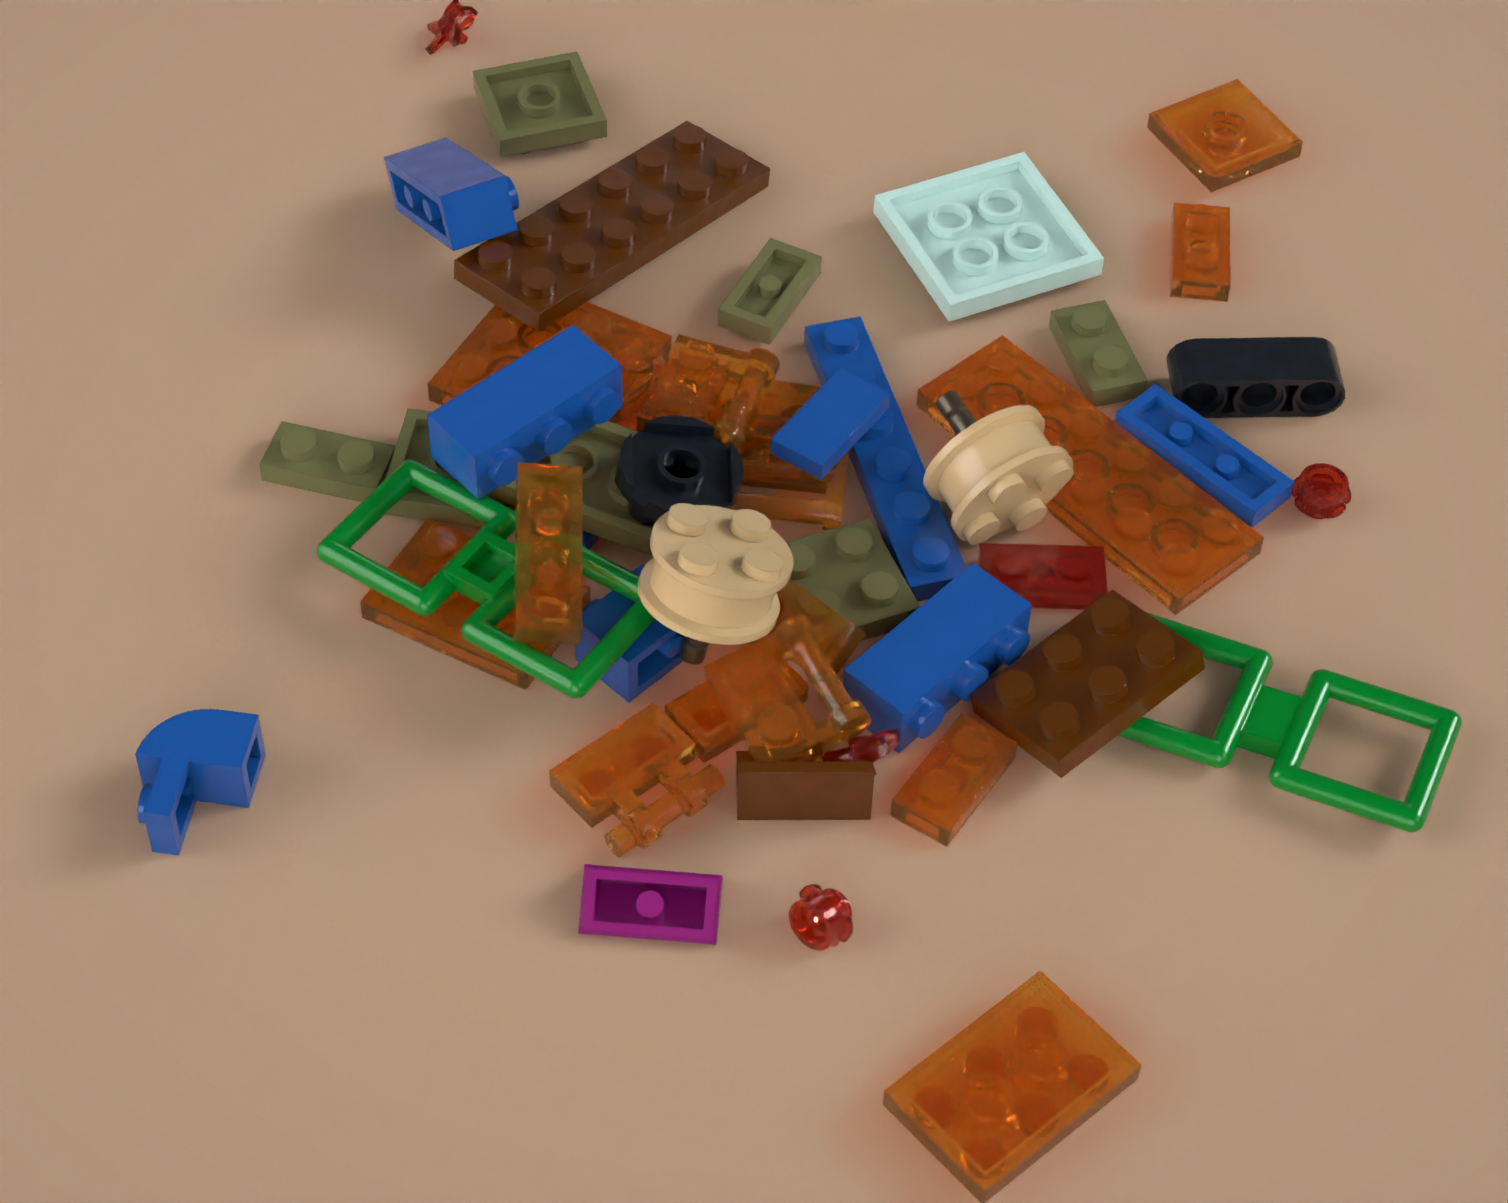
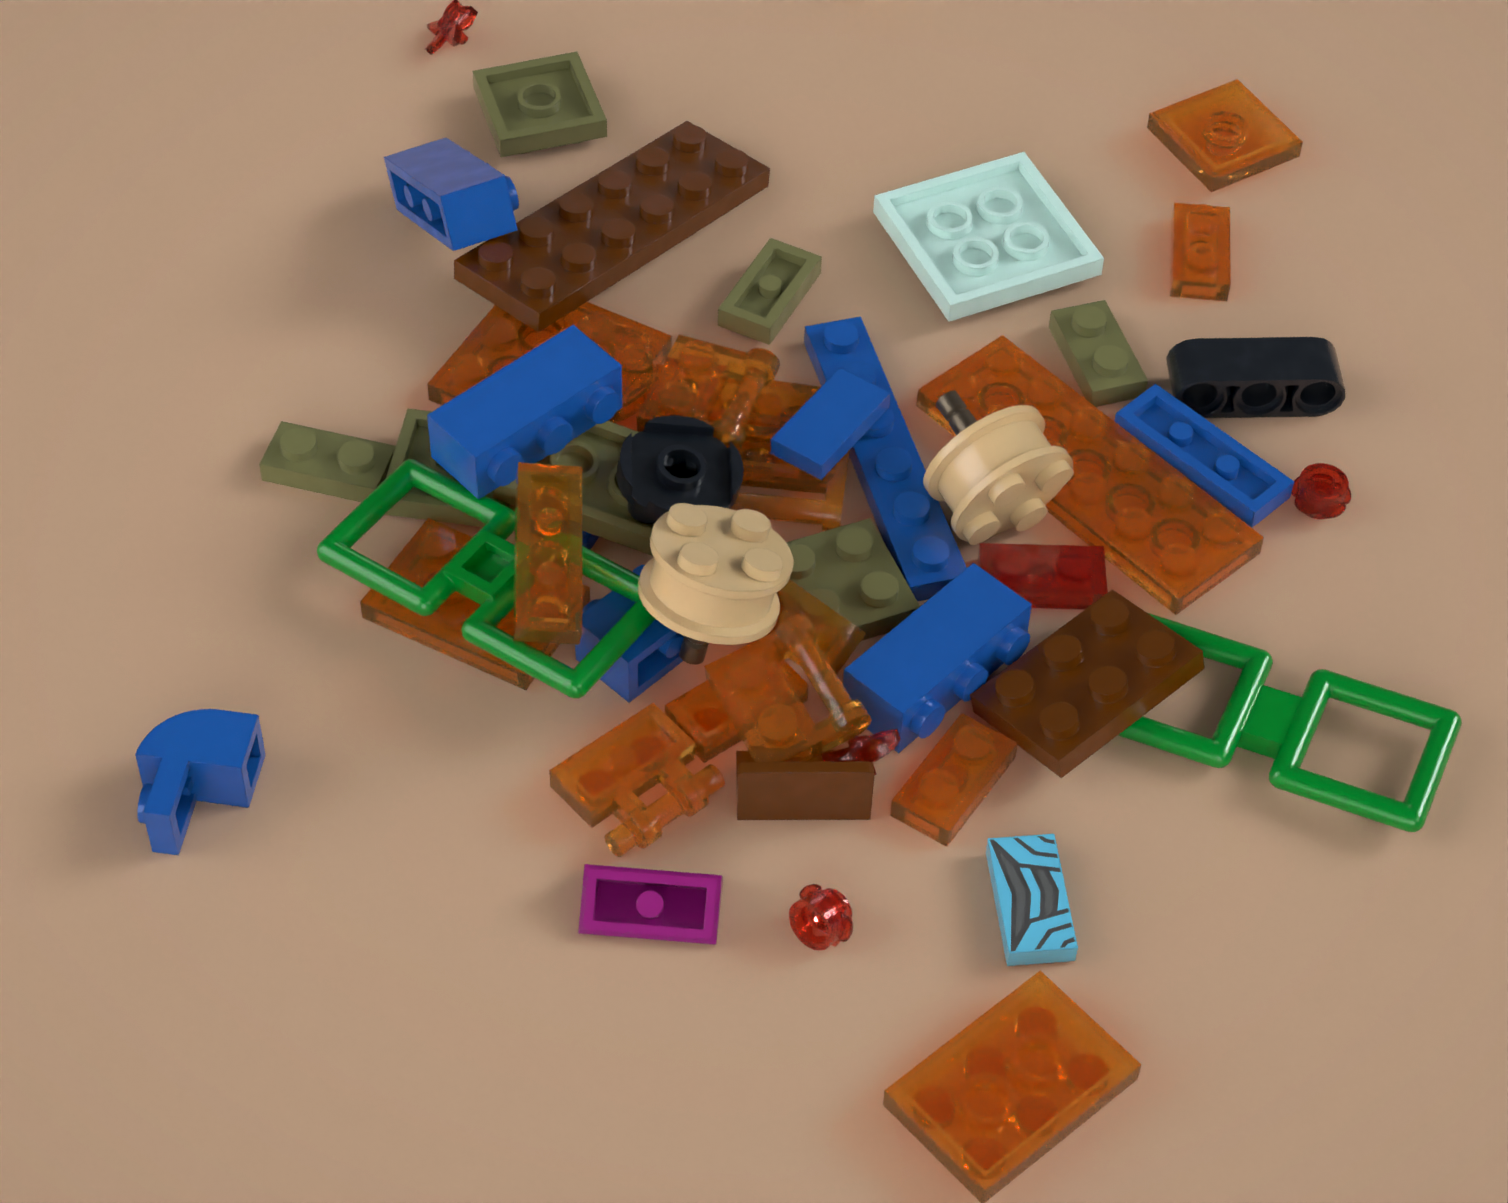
none -> medium azure tile [986,834,1078,966]

